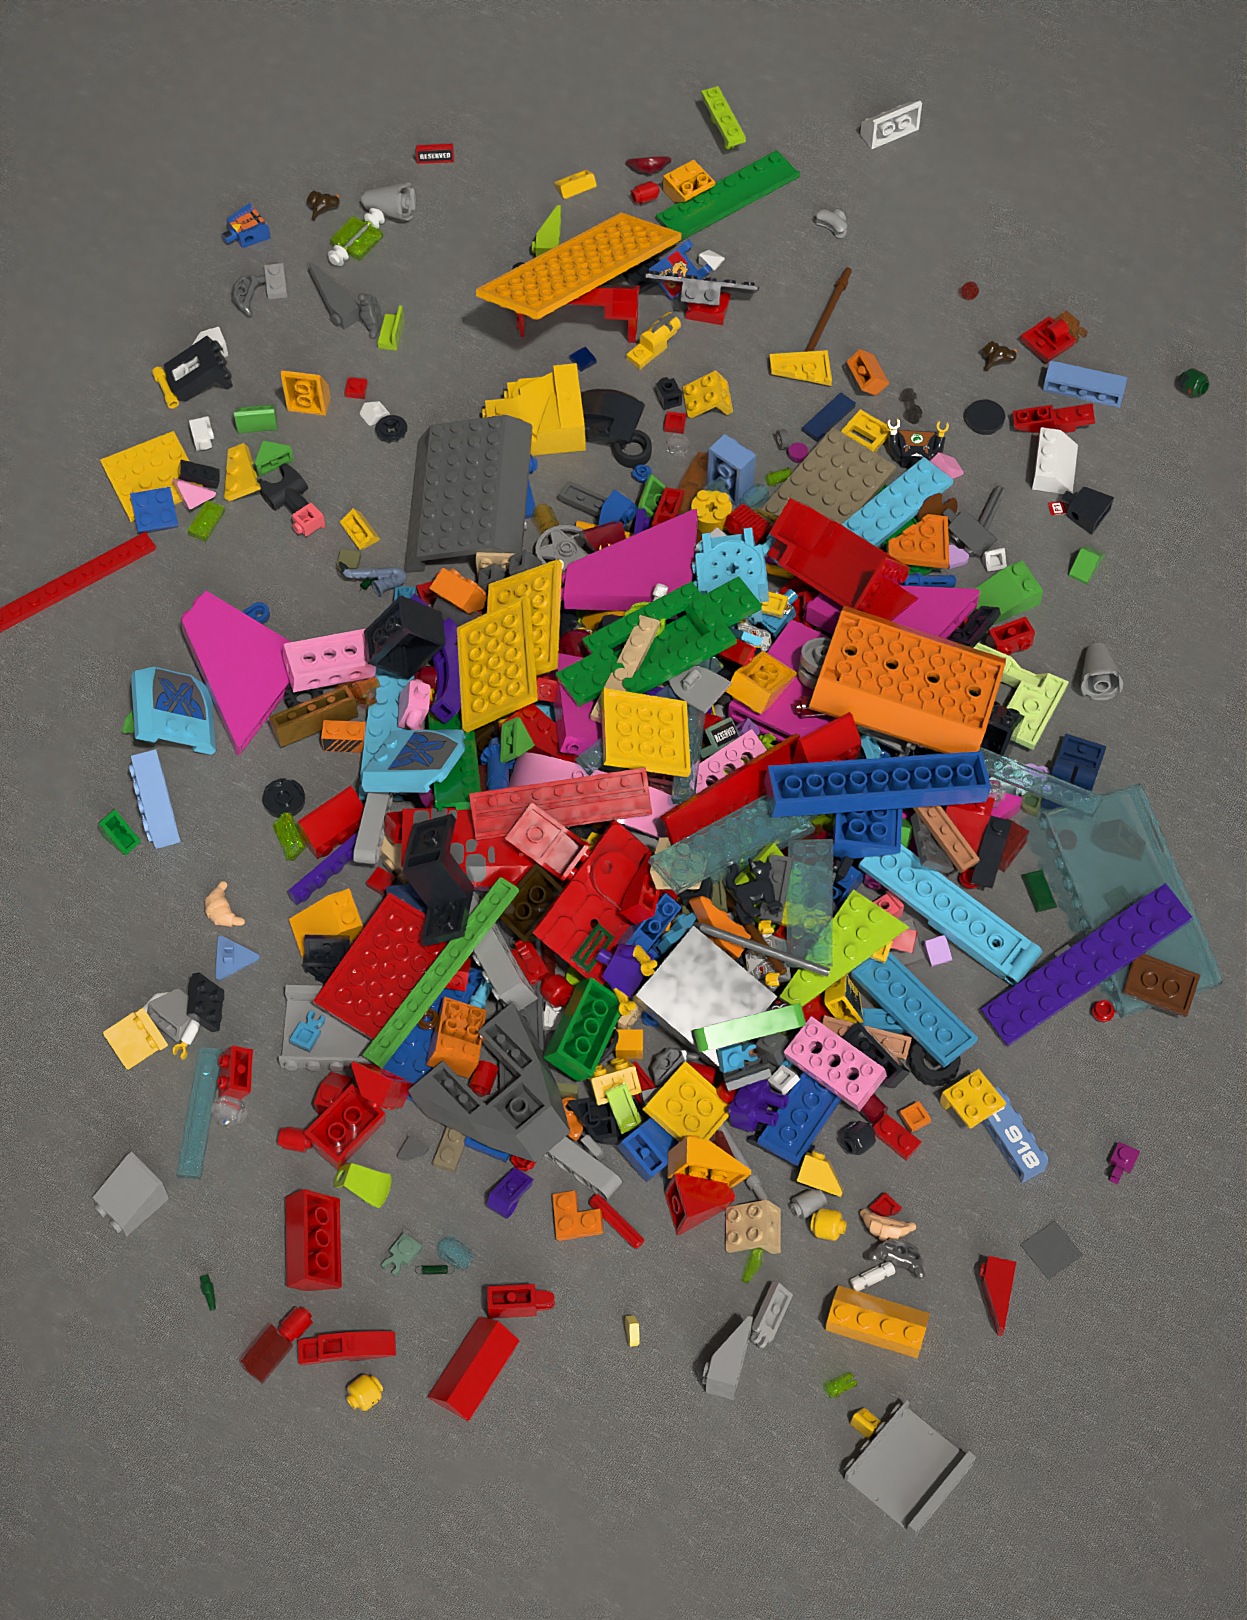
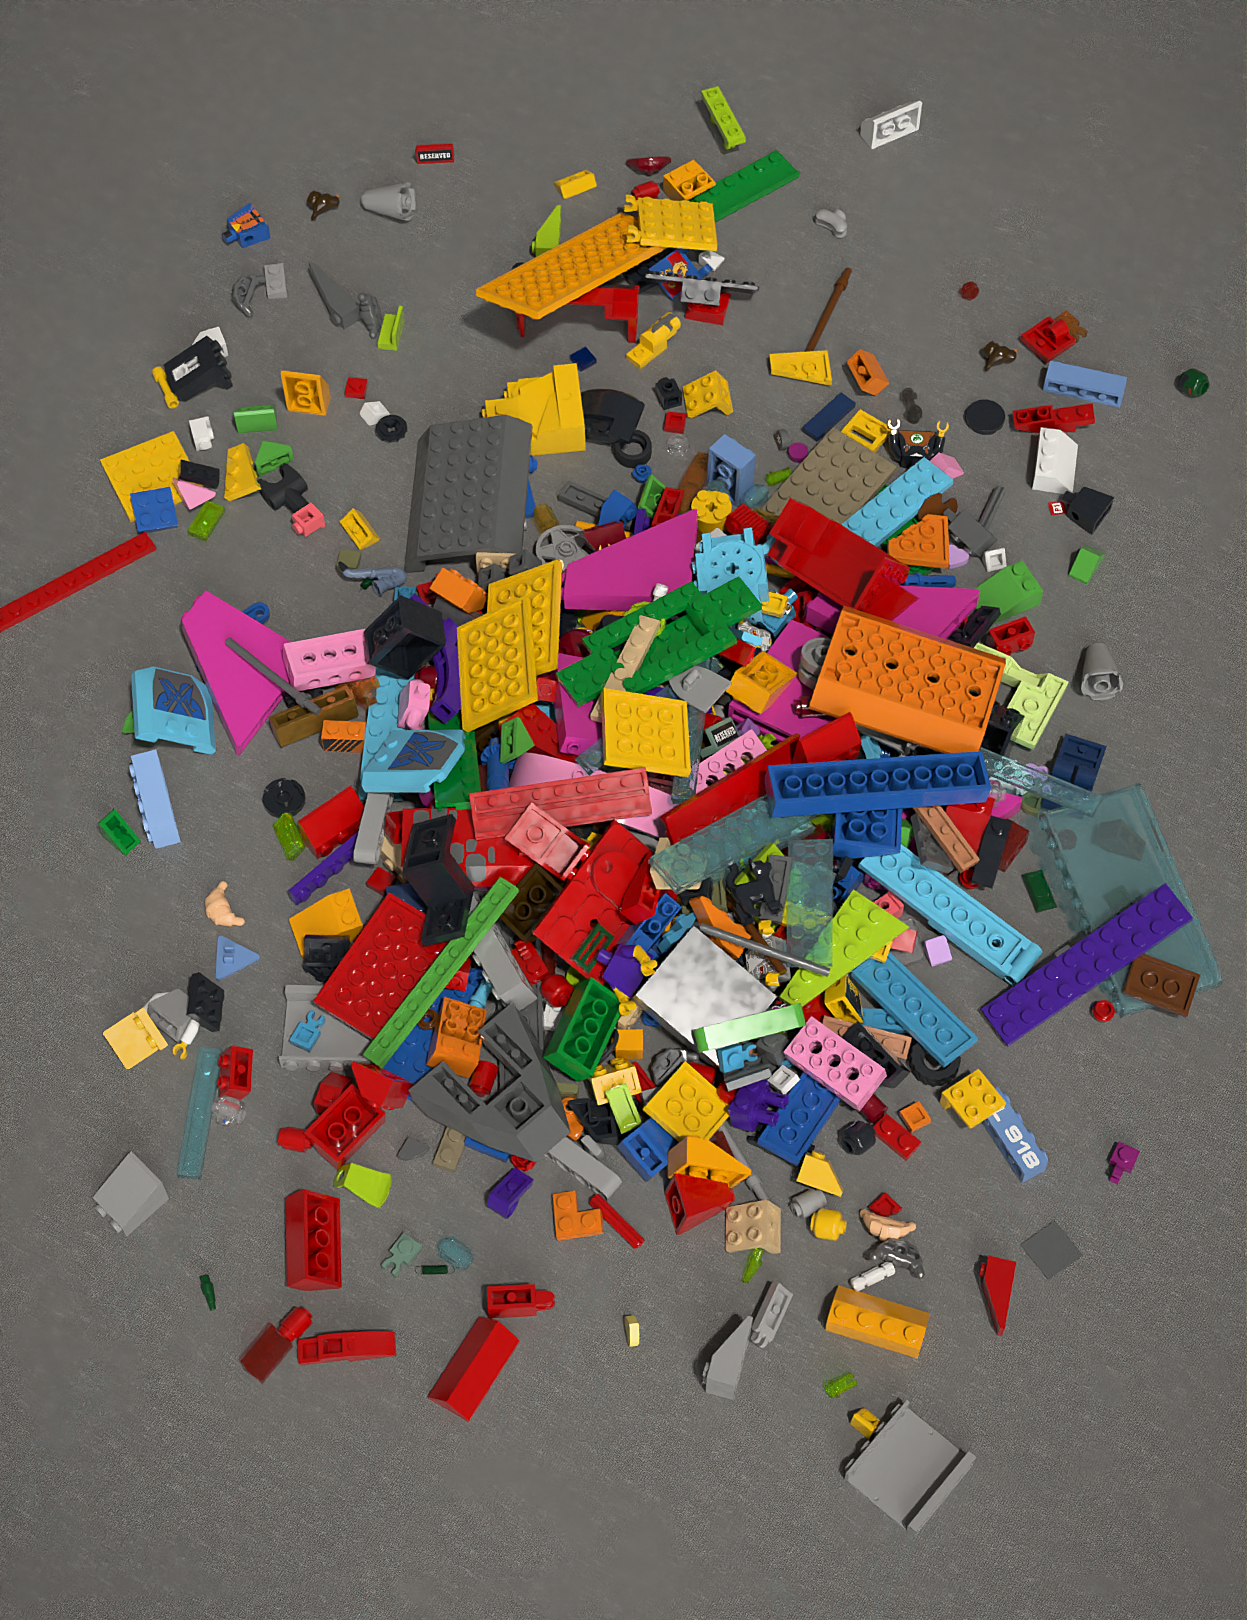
clear neon green plate [328,208,385,266] -> none
yellow head [346,1374,383,1411] -> none
none -> dark grey bar [225,638,322,715]
none -> yellow plate [624,194,718,251]

